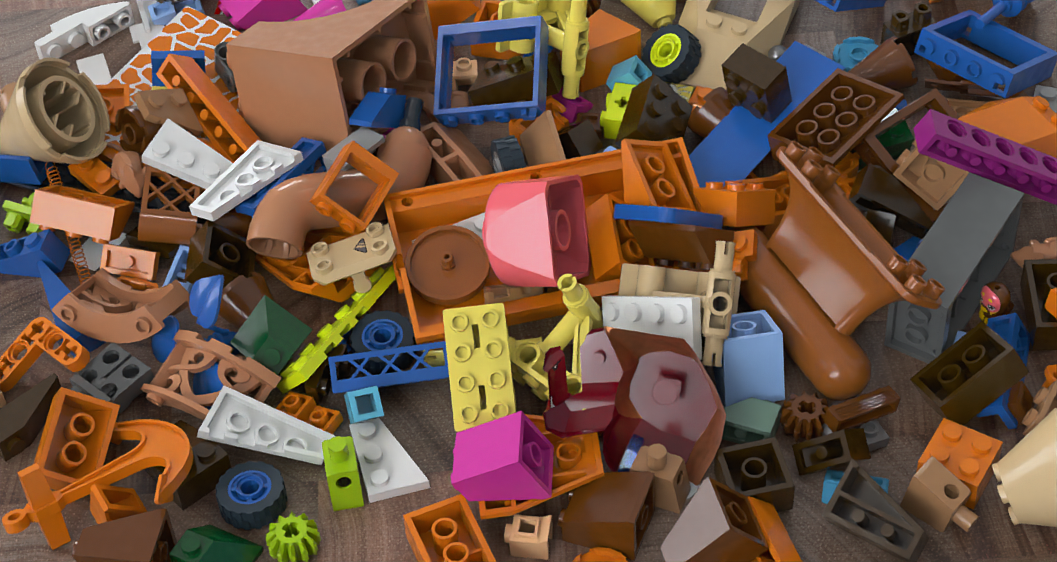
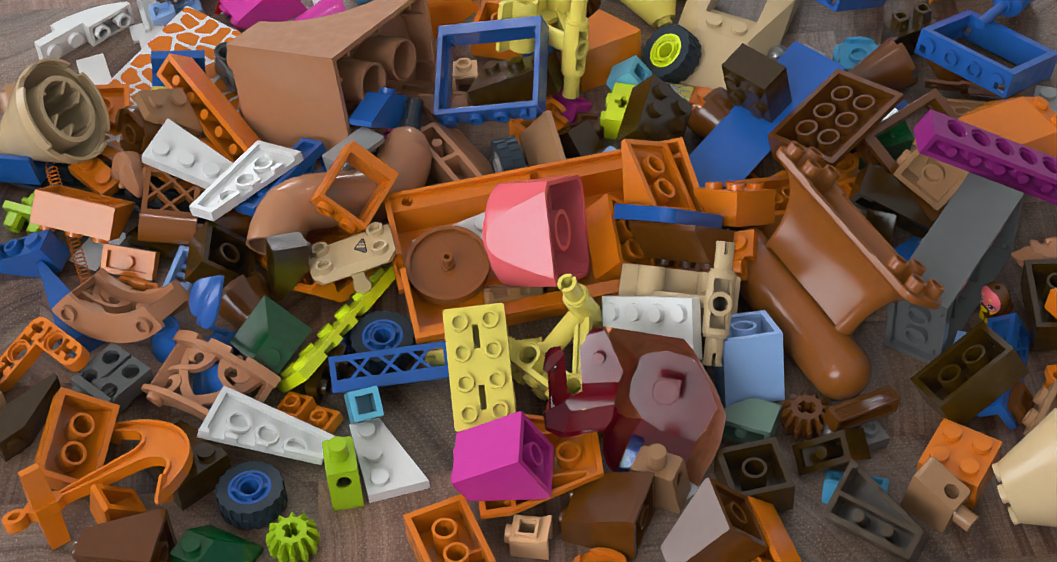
none -> dark brown slope [265,231,312,302]

